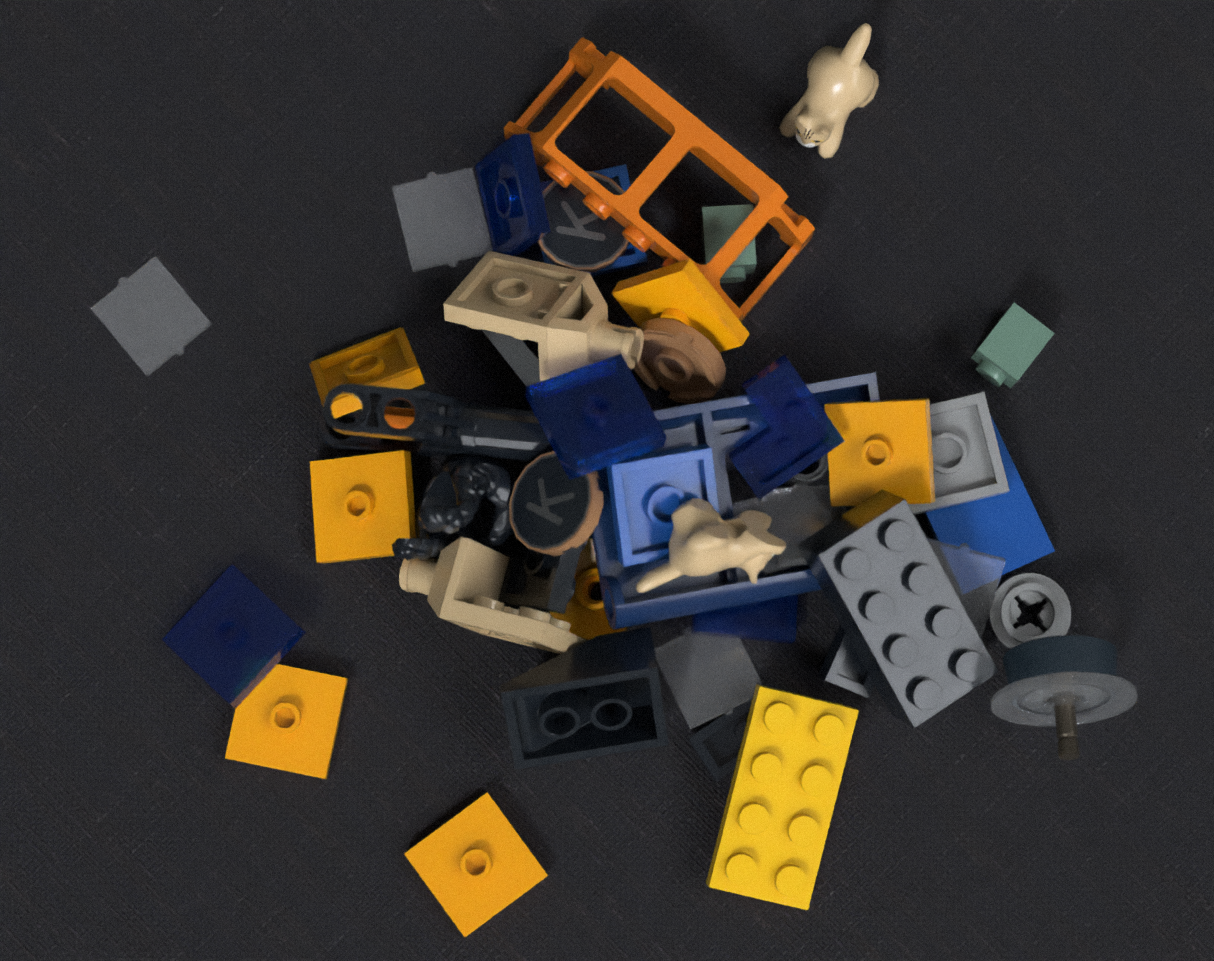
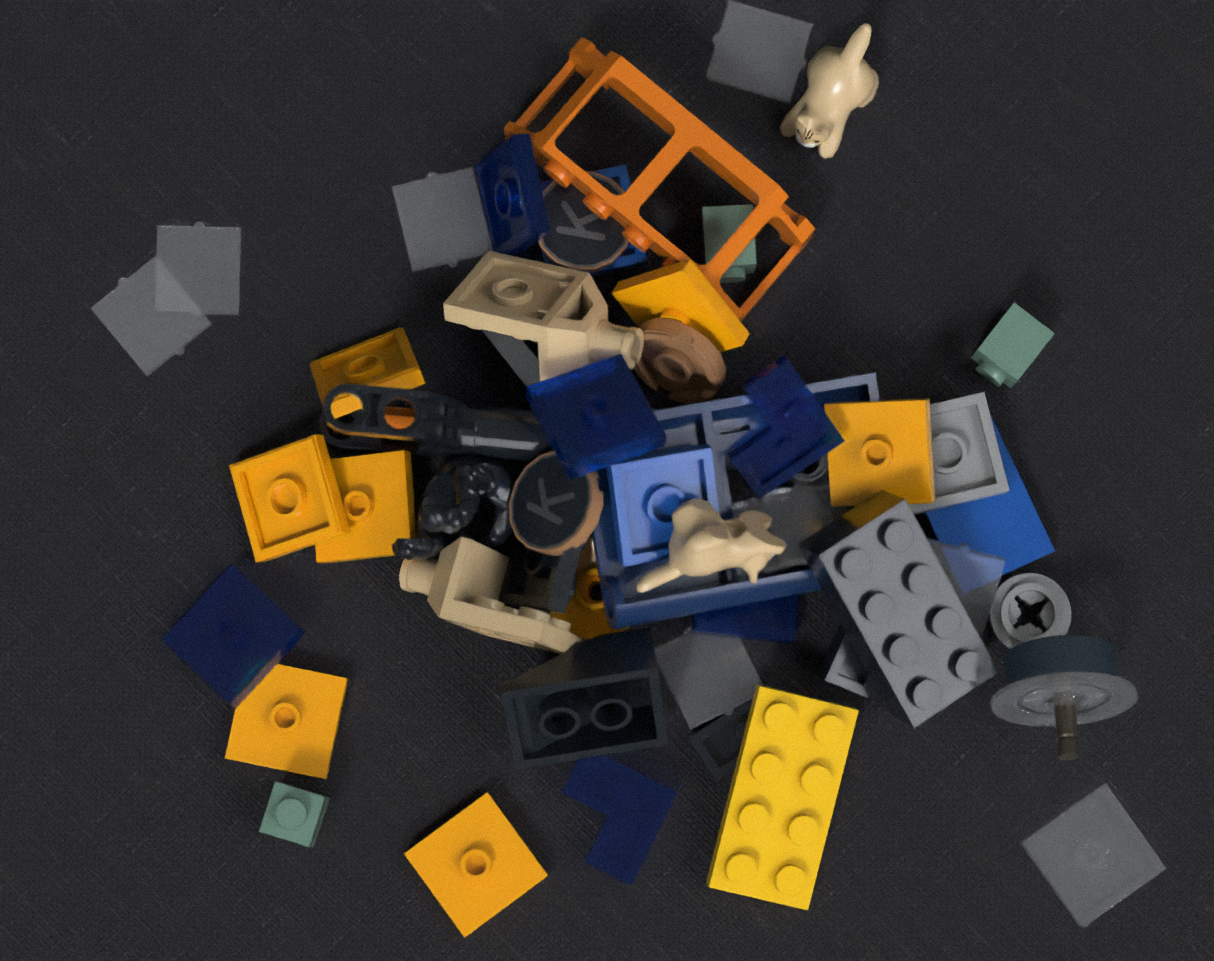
none -> clear piece [155,222,241,319]
none -> light orange plate [229,434,350,563]
none -> sand green brick [259,781,330,847]
none -> clear blue plate [562,755,677,885]
none -> clear piece [706,0,813,103]
none -> clear plate [1020,783,1167,928]

